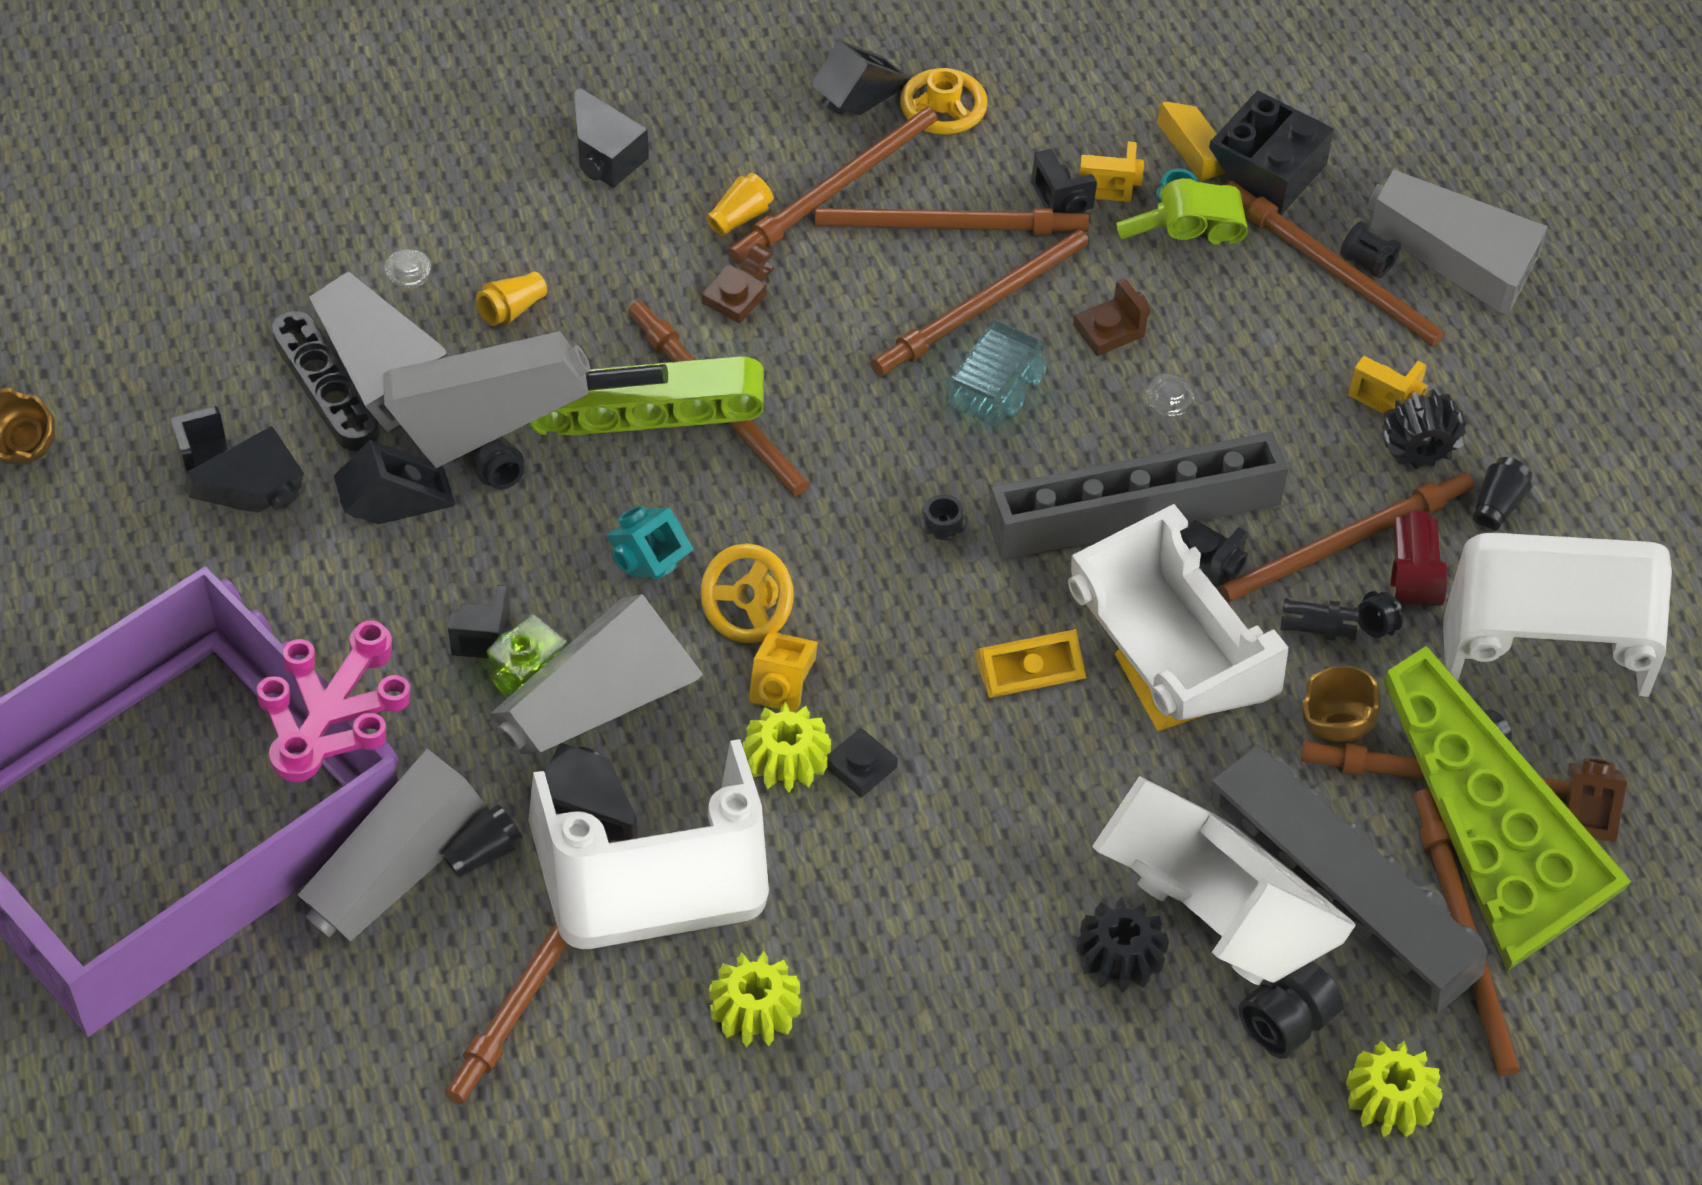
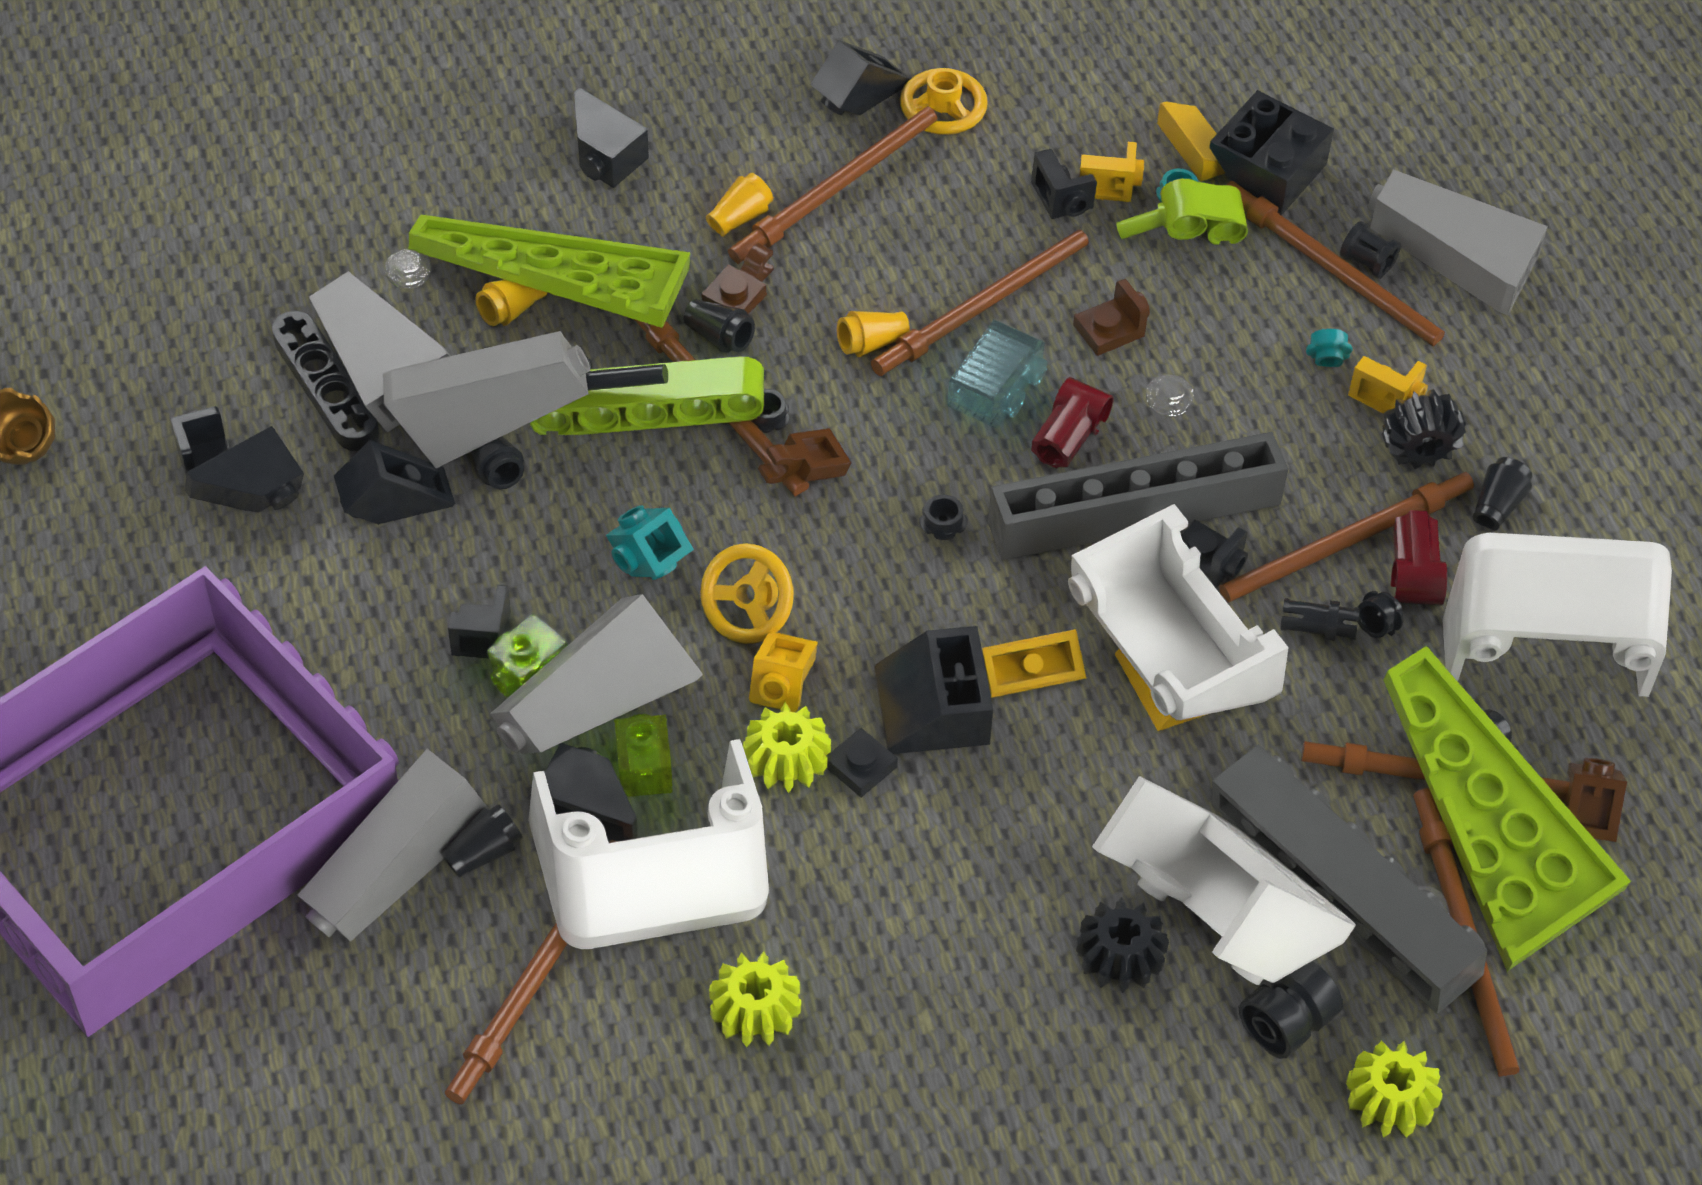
dark pink plant [257,620,410,782] -> none
dark orange bar [815,208,1089,235] -> none
pearl gold hair [1302,666,1380,744] -> none
none -> lime wing [408,215,690,328]
none -> clear neon green brick [614,714,673,797]
none -> black cone [683,299,755,353]
none -> black plate [751,389,790,433]
none -> reddish brown plate [758,428,852,484]
none -> yellow cone [837,311,910,357]
none -> black slope [874,626,993,754]
none -> dark red piece [1031,377,1114,469]
none -> teal plate [1306,328,1353,367]

